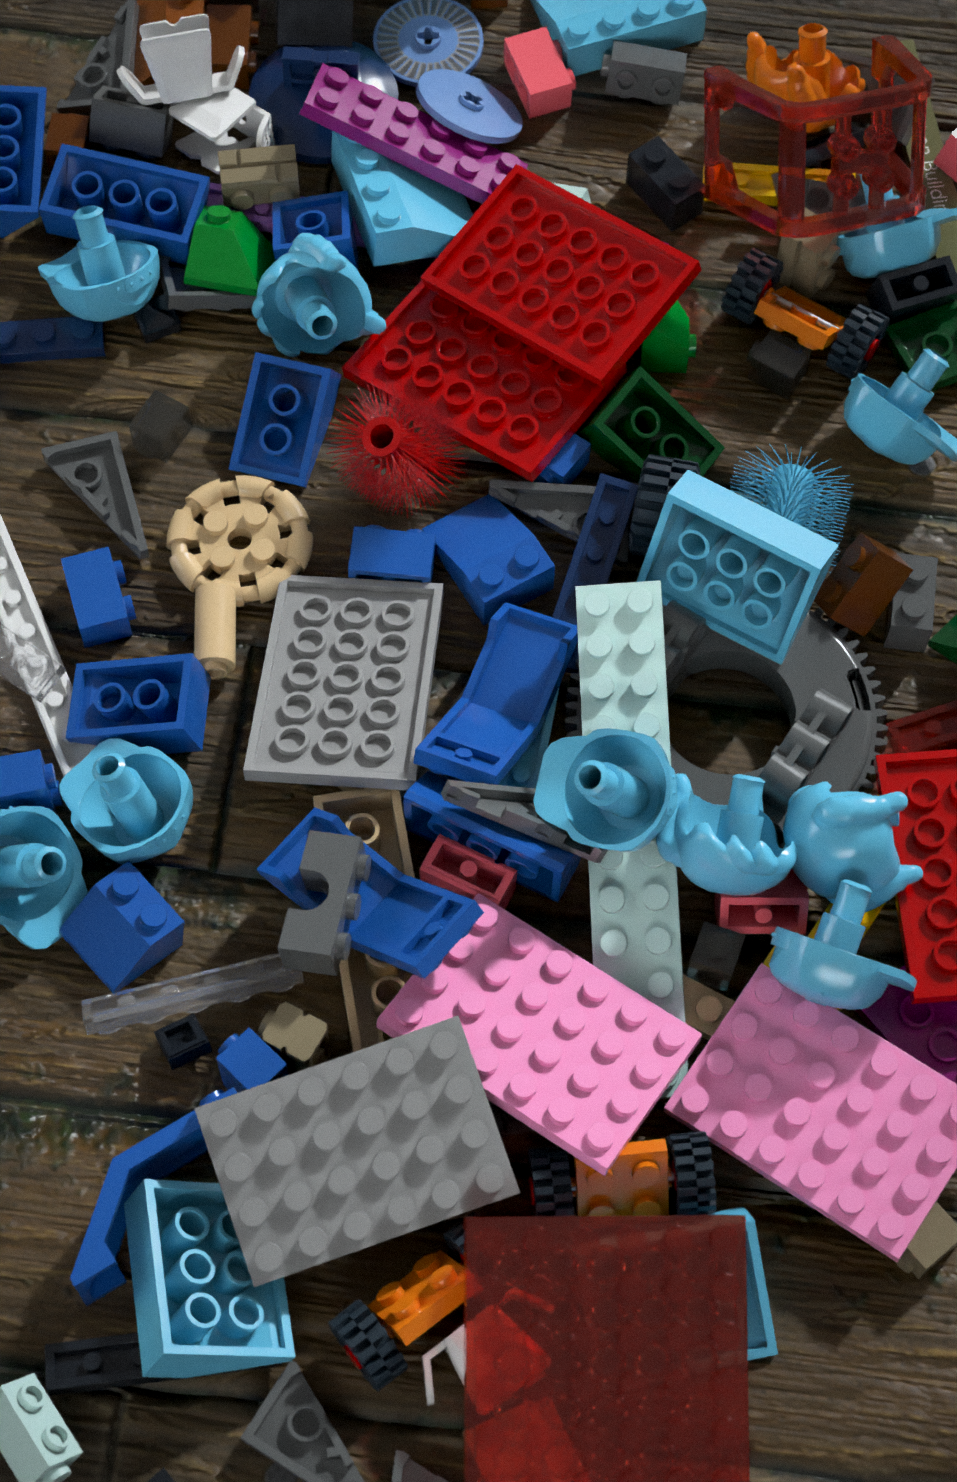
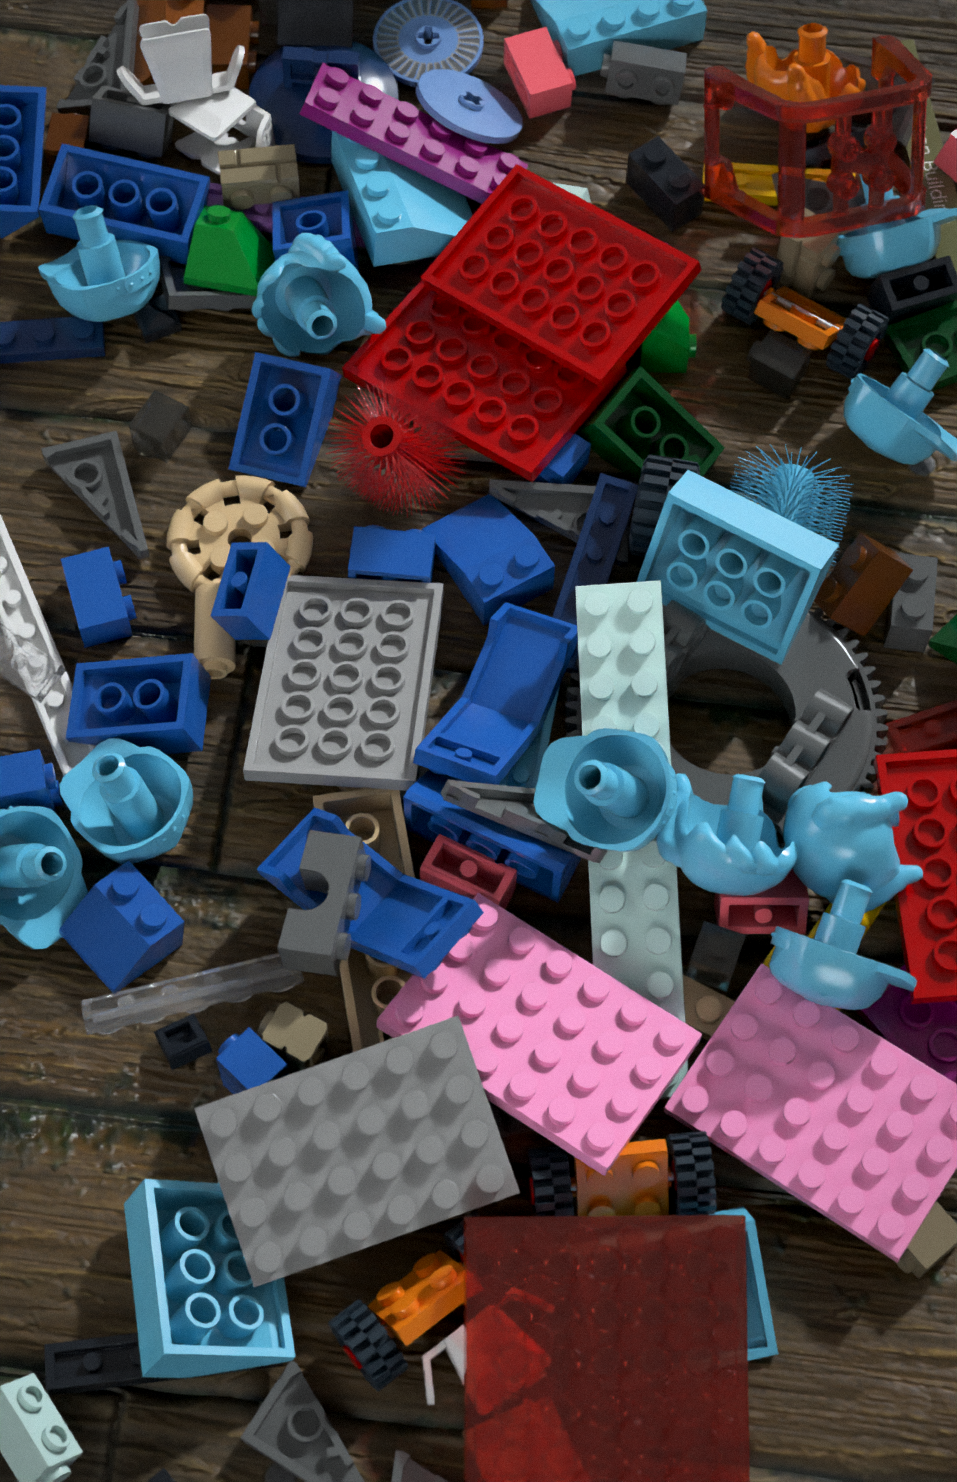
blue windscreen [70,1087,237,1306] -> none
none -> blue brick [211,542,291,640]

